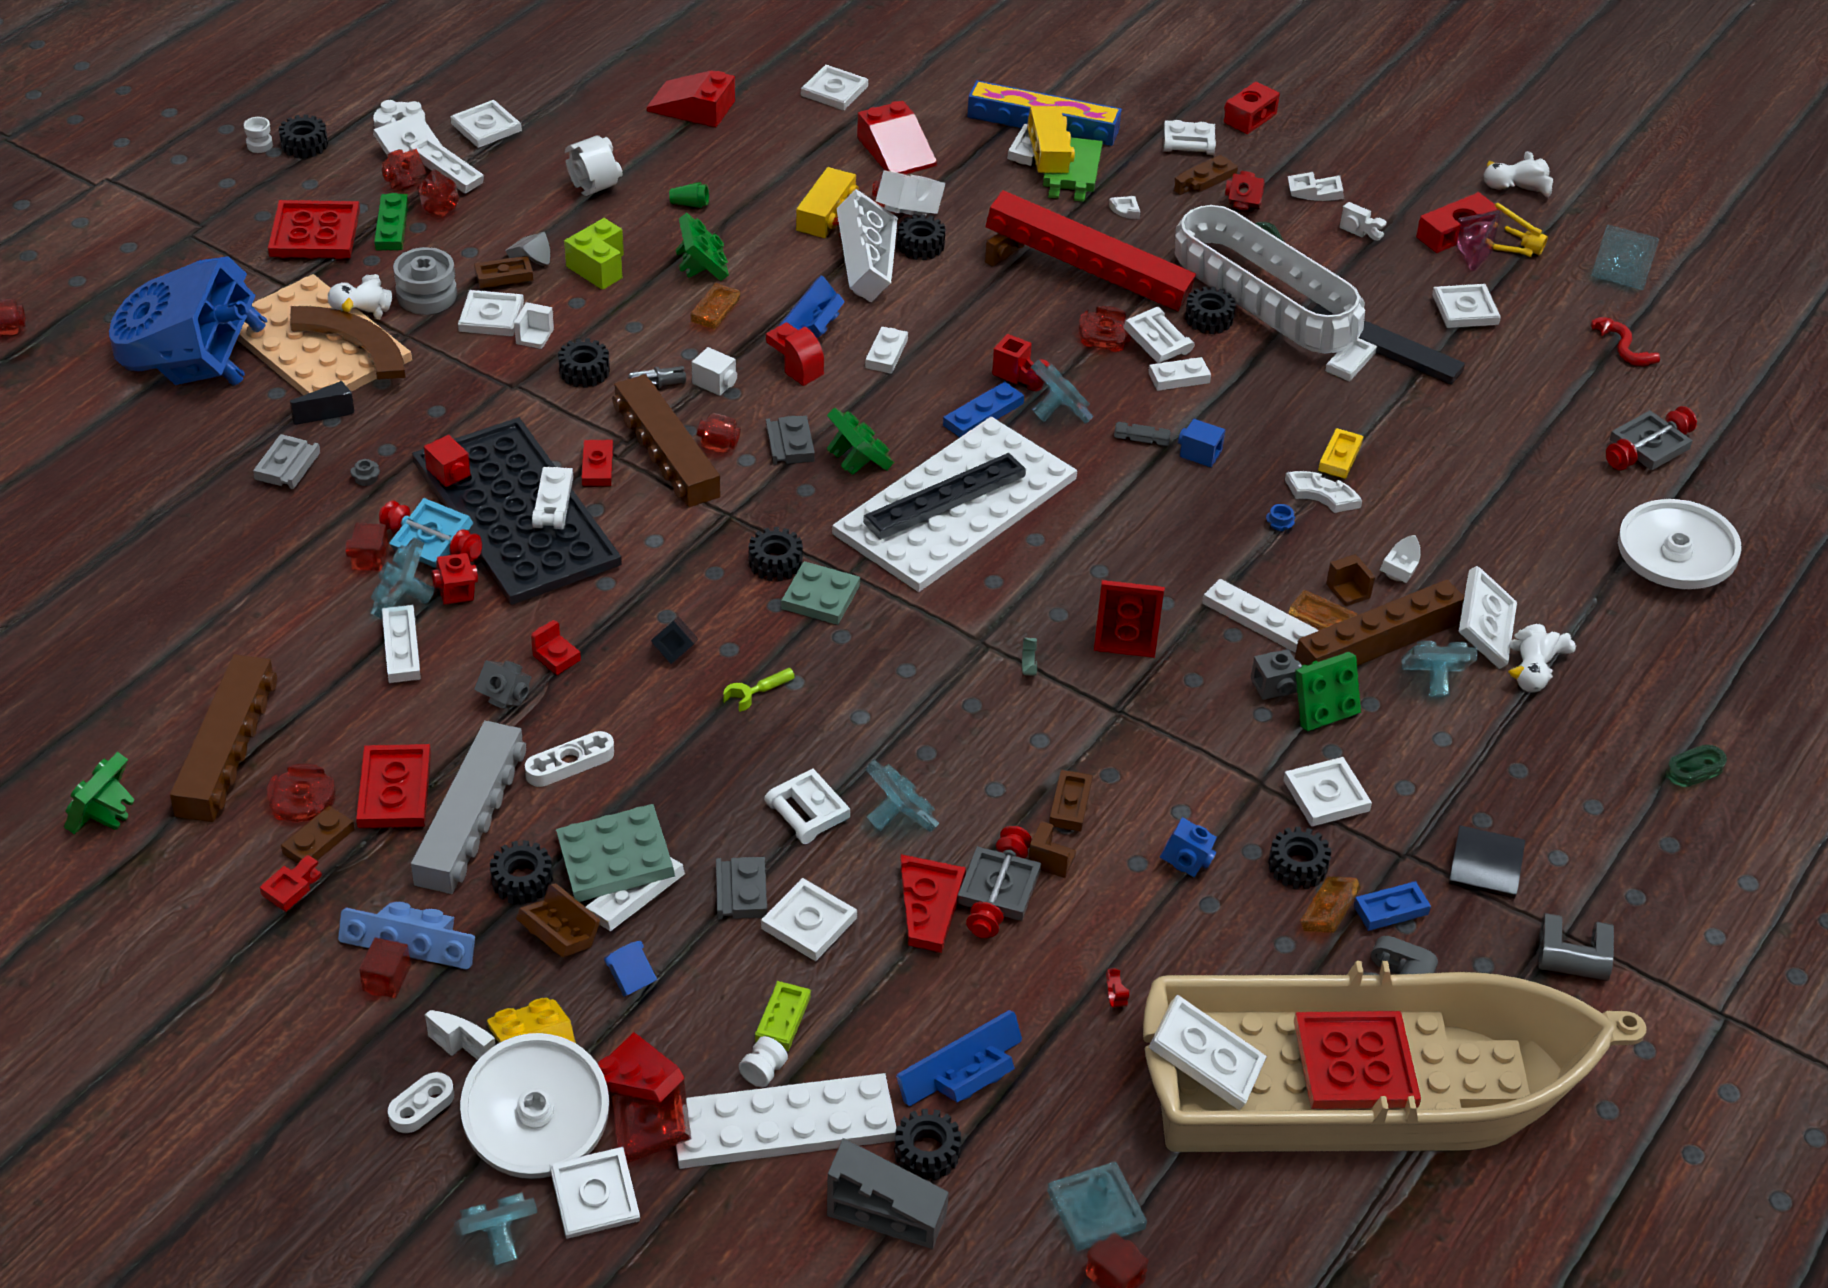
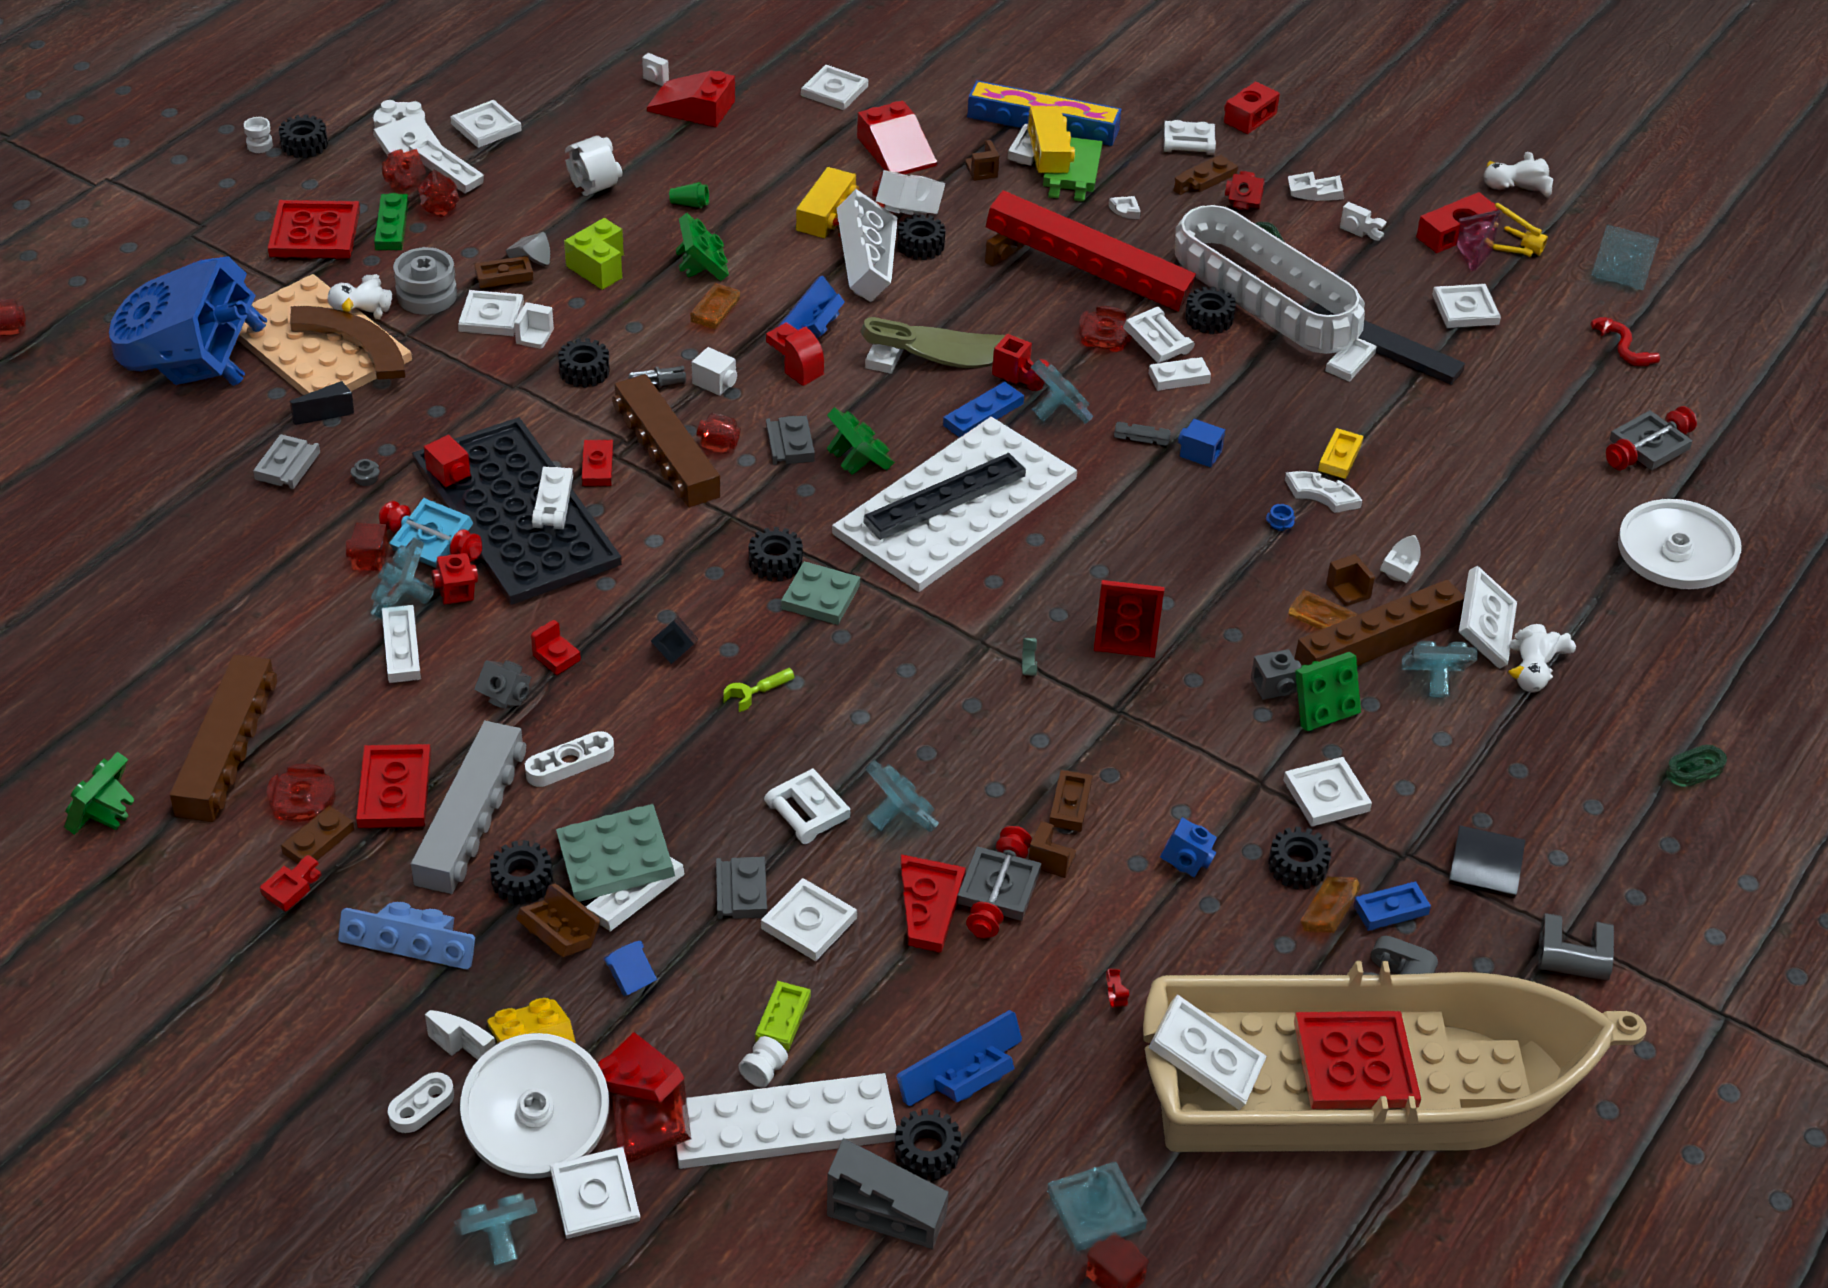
clear red brick [359,937,411,998] -> none
white plate [1202,579,1319,653] -> none
none -> white plate [642,53,669,86]
none -> olive plant [861,317,1022,368]
none -> reddish brown panel [965,140,1000,181]

